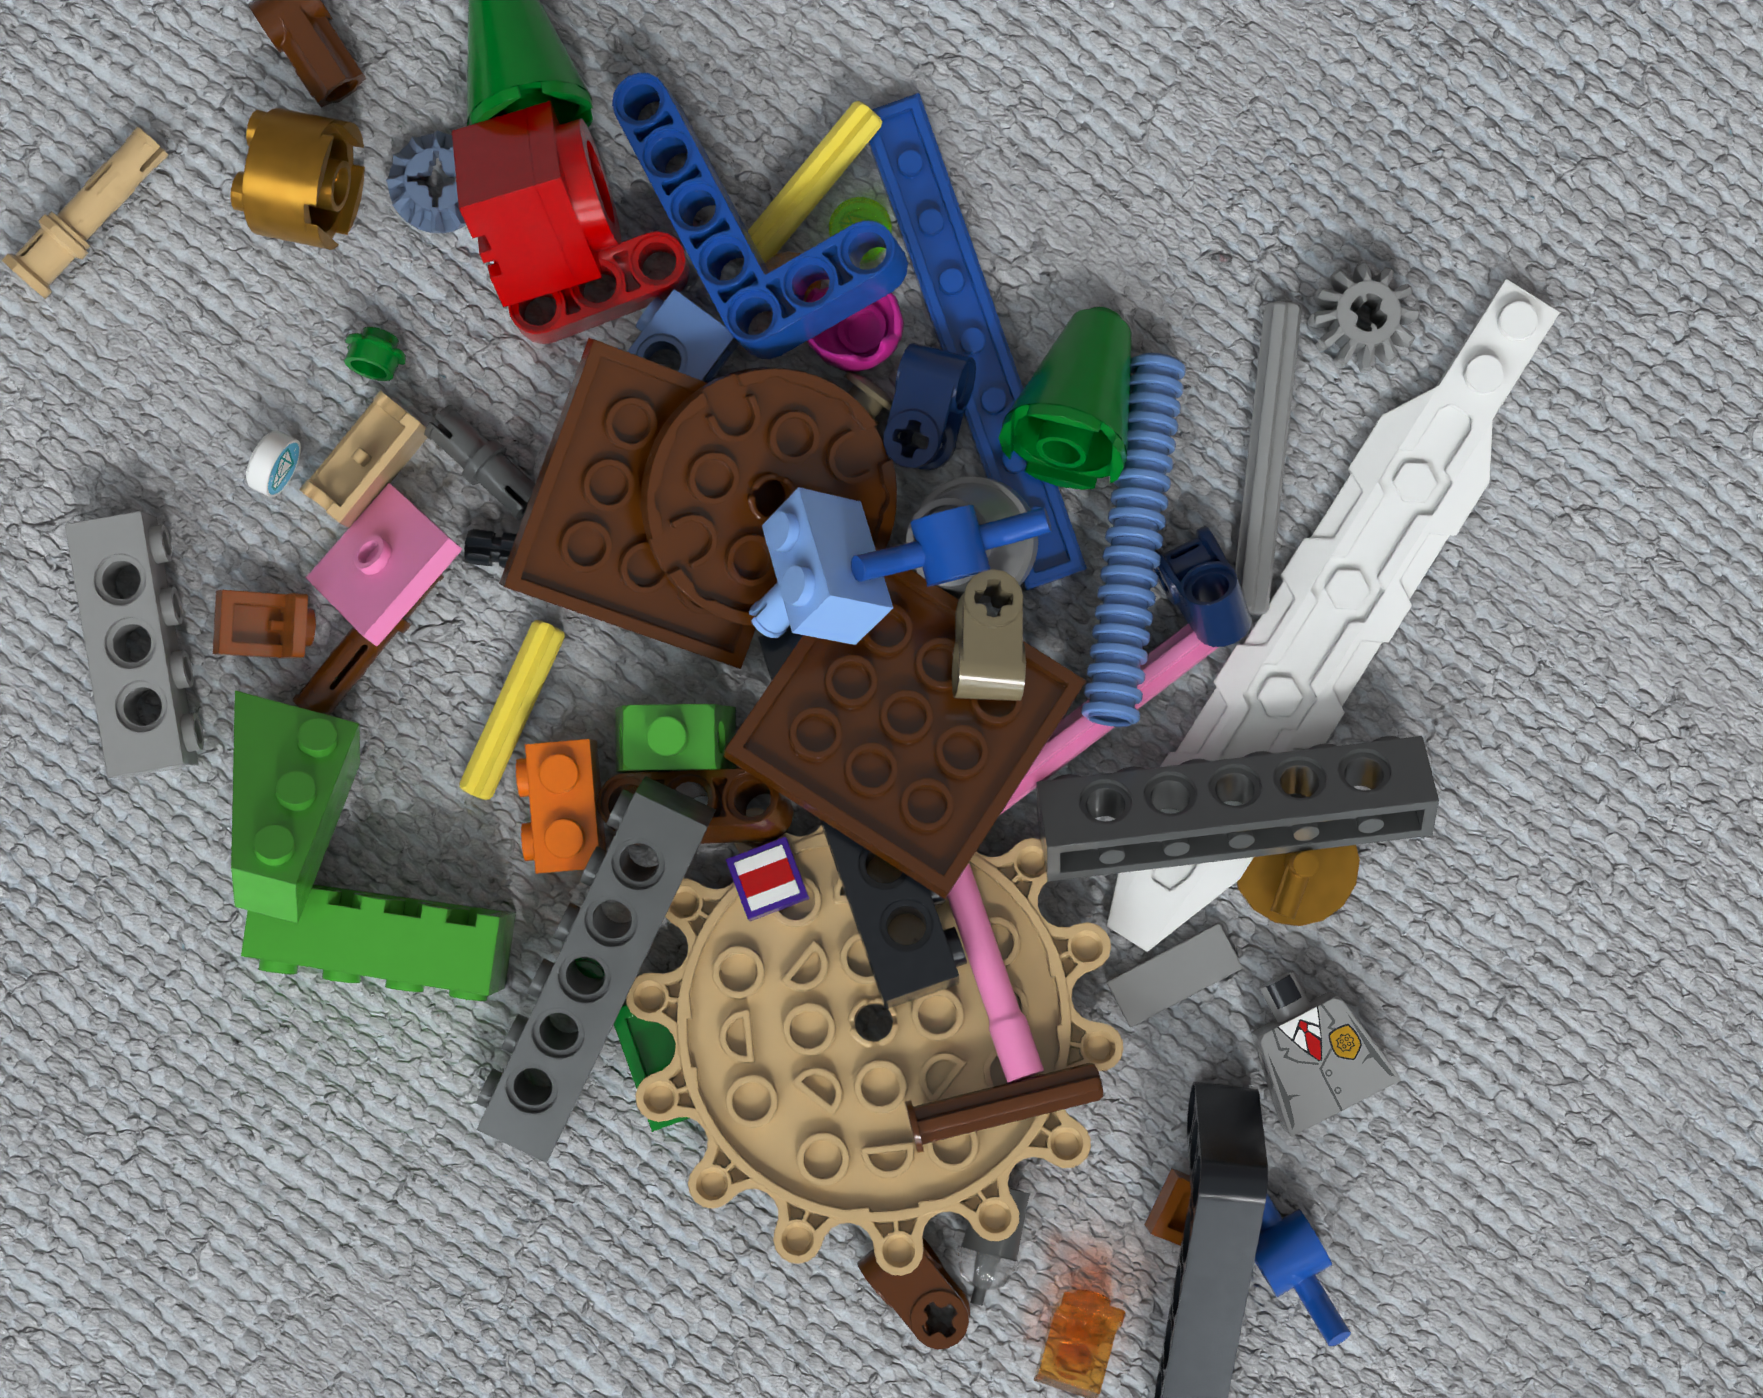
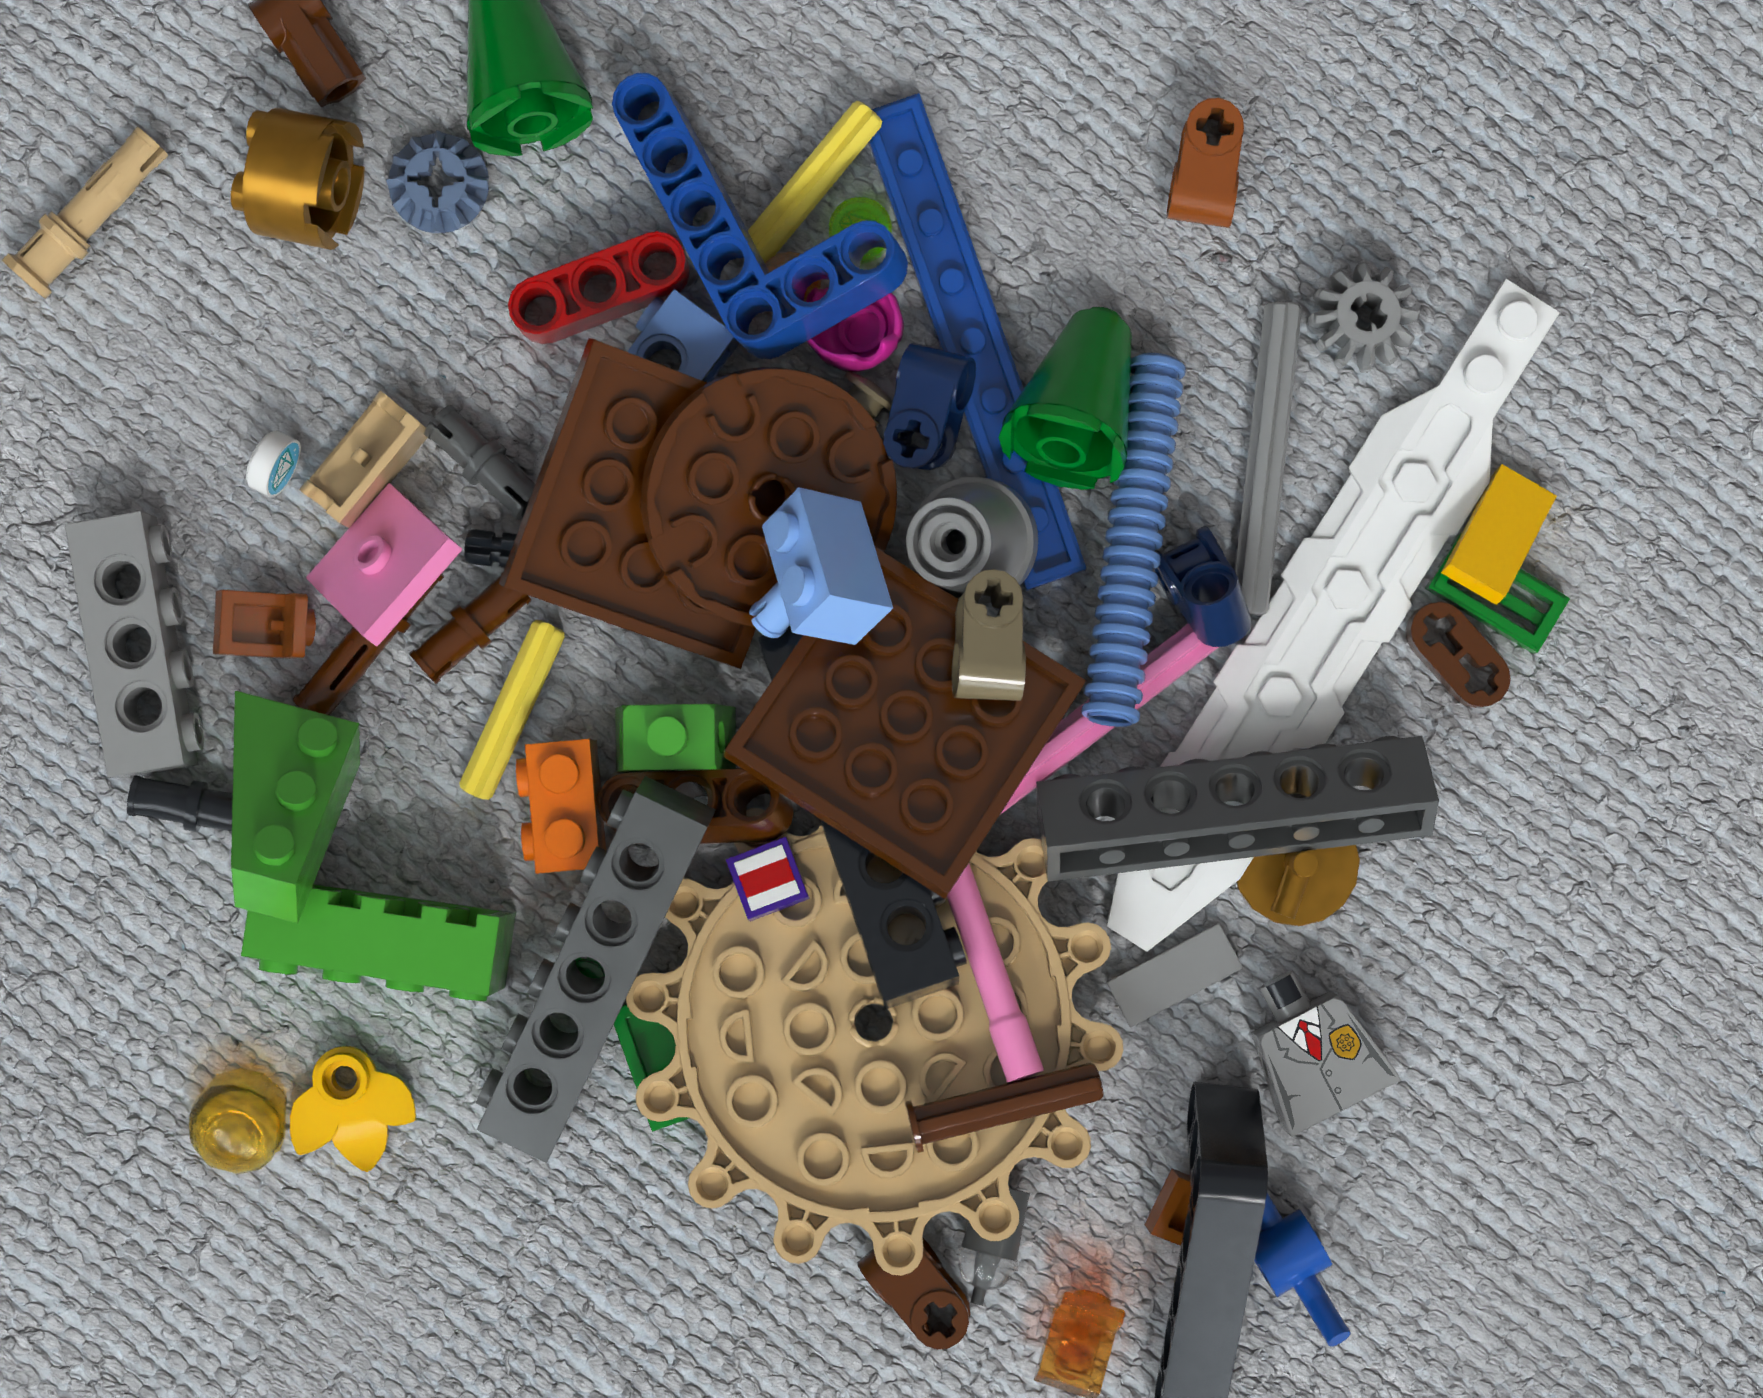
green plate [344,327,406,381] -> none
red piece [452,101,621,307] -> none
blue piece [851,505,1052,587] -> none
none -> black pin [127,775,233,832]
none -> clear yellow hair [189,1068,287,1175]
none -> yellow plate [290,1046,416,1172]
none -> reddish brown pin [409,572,532,684]
none -> dark orange piece [1166,98,1244,228]
none -> reddish brown beam [1405,602,1511,708]
none -> green tile [1425,533,1570,654]
none -> yellow tile [1441,464,1557,605]

